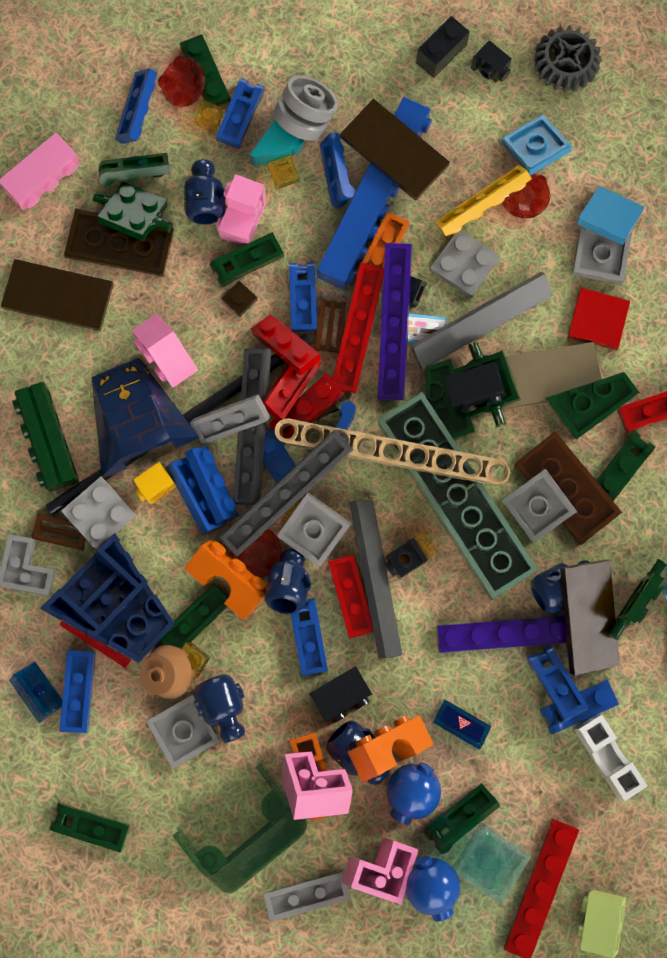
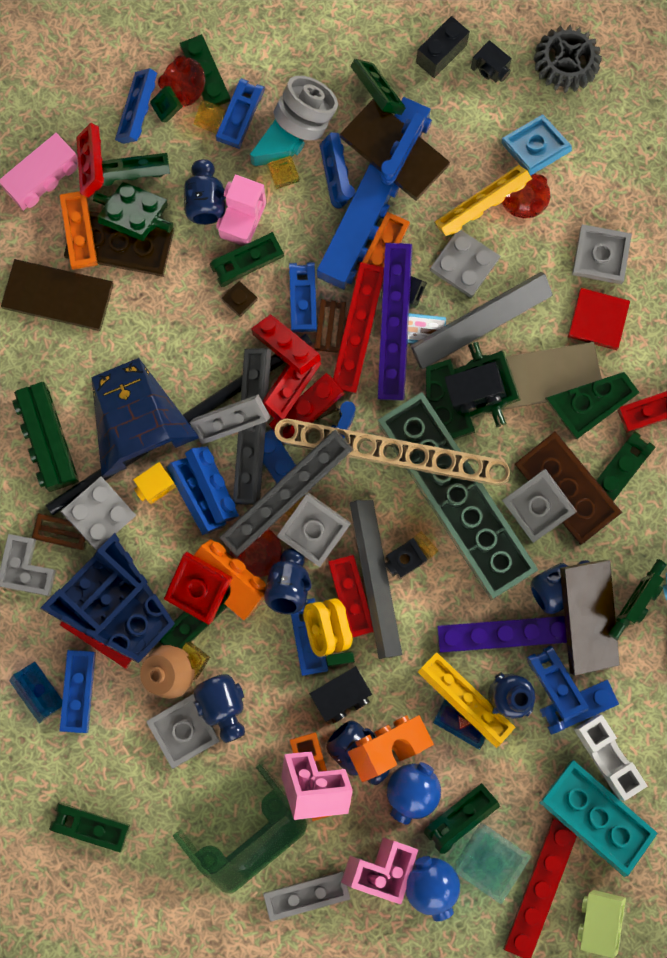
bright pink brick [131,313,198,388] -> none
dark azure tile [577,186,644,245] -> none
none -> orange plate [59,191,98,270]
none -> red plate [76,123,104,198]
none -> dark green tile [150,86,183,122]
none -> red tile [164,552,233,625]
none -> yellow brick [303,598,352,657]
none -> dark green tile [327,651,355,667]
none -> dark green tile [350,59,406,115]
none -> blue plate [380,112,425,185]
none -> yellow plate [417,652,516,748]
none -> dark blue piece [488,672,536,719]
none -> teal plate [539,760,658,877]

